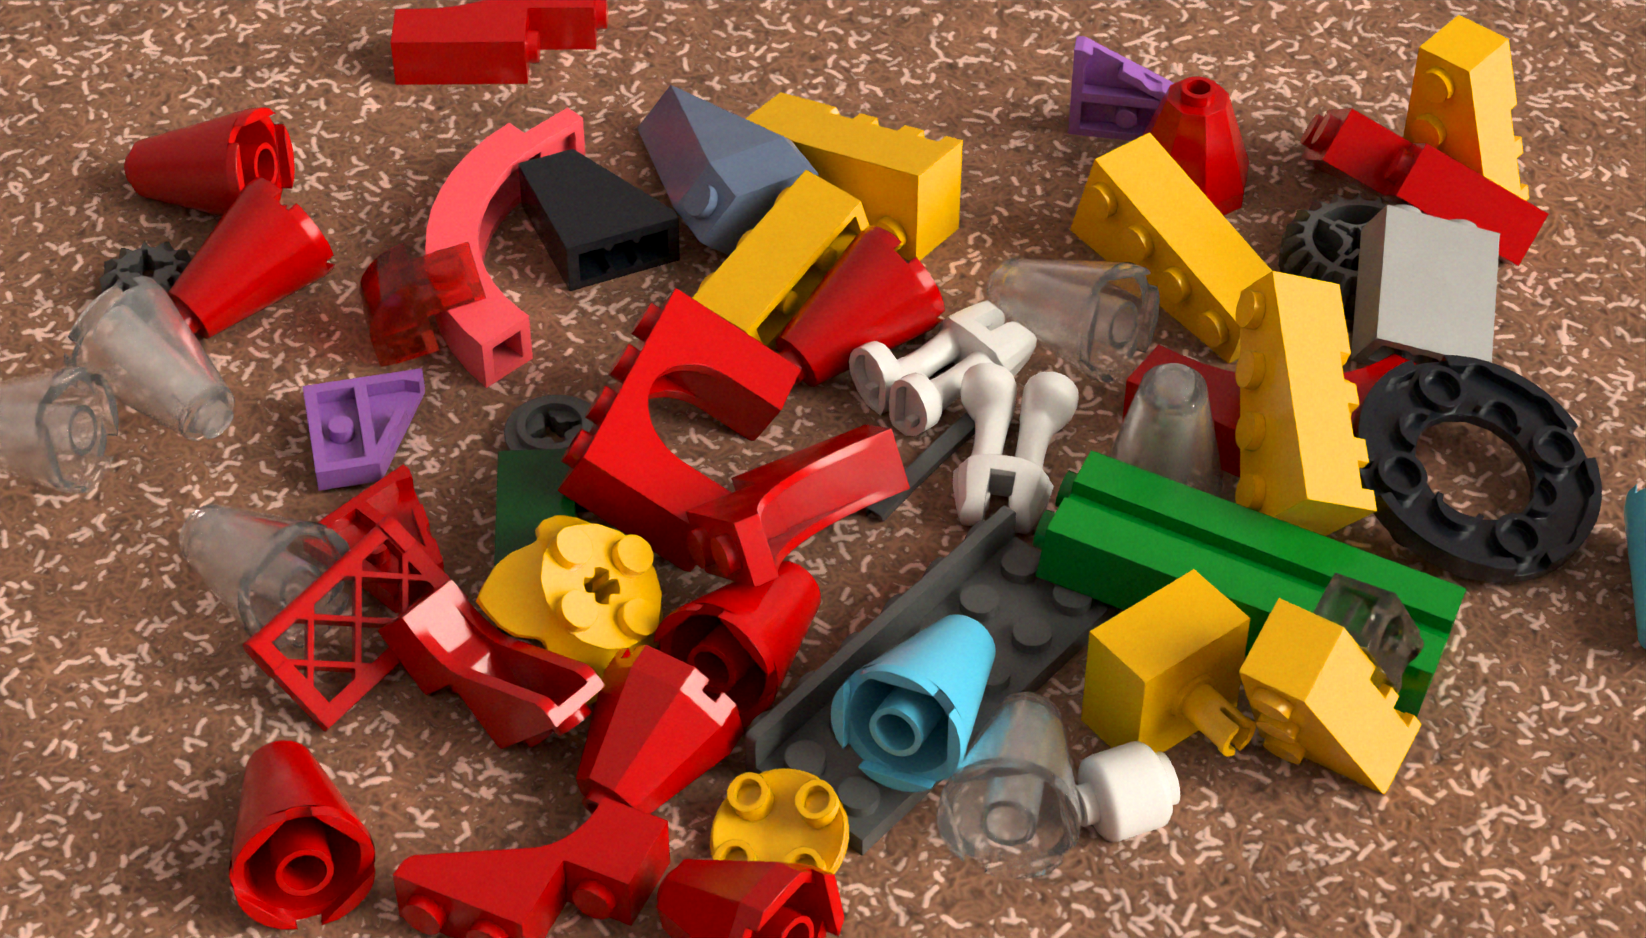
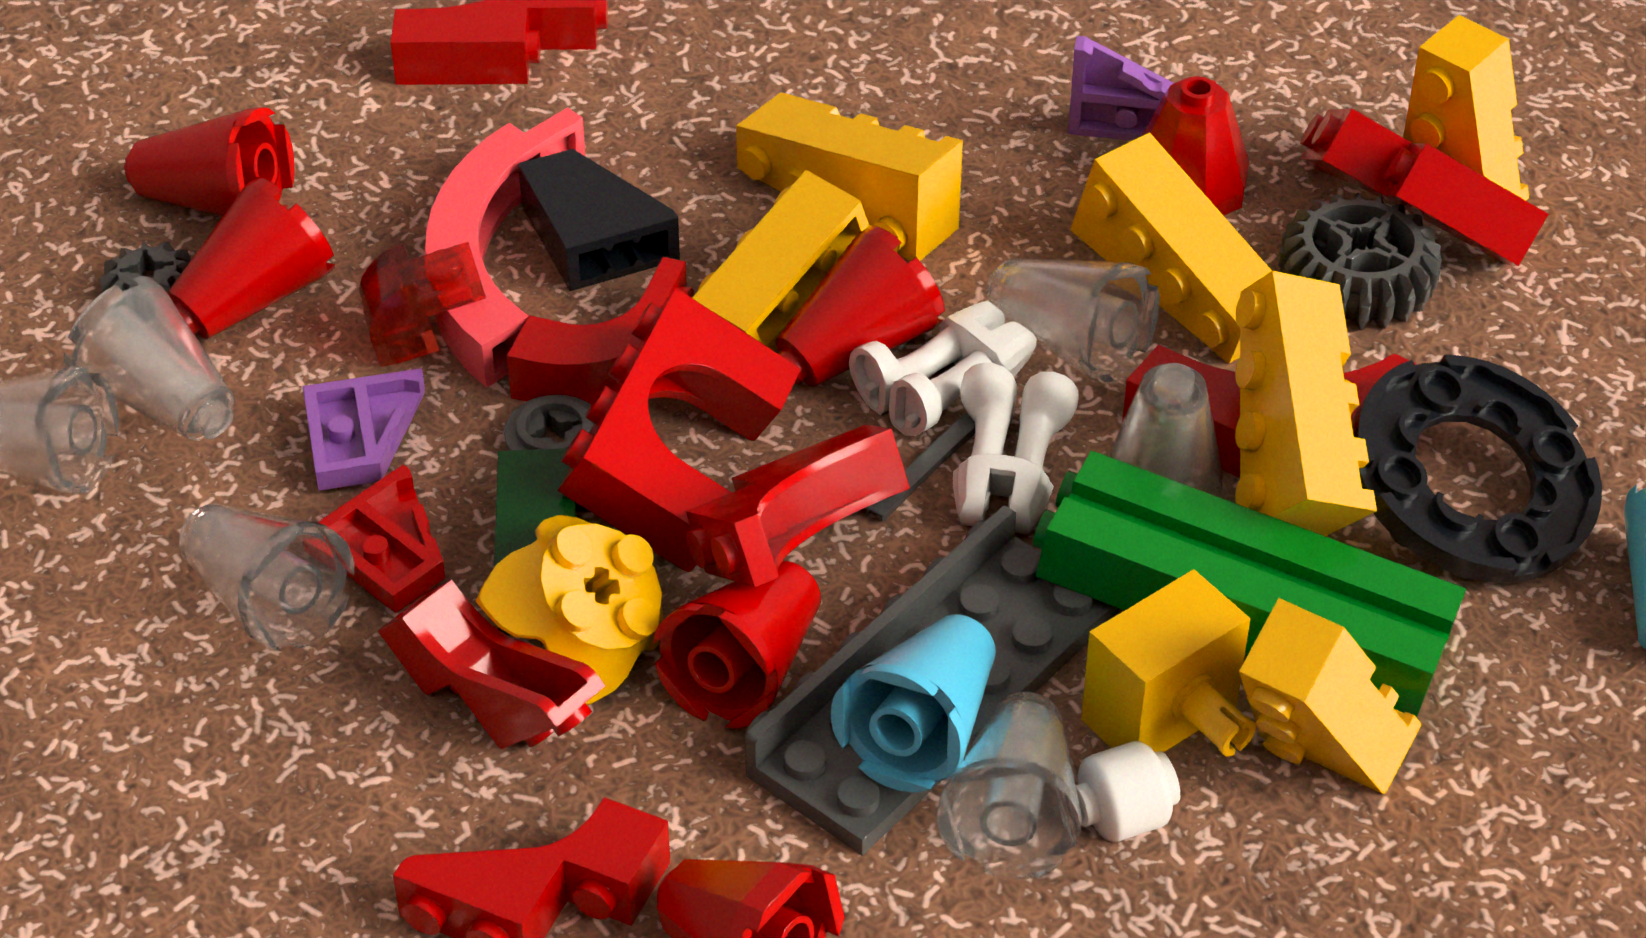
red cone [229,740,376,930] -> none
red window [242,515,469,732] -> none
red cone [576,645,744,814] -> none
sand blue wedge [637,85,819,256] -> none
yellow dish [710,768,849,874] -> none
clear smoke leg [1313,573,1424,694] -> none
brick [1351,204,1500,365] -> none
none -> red arch [507,257,694,404]

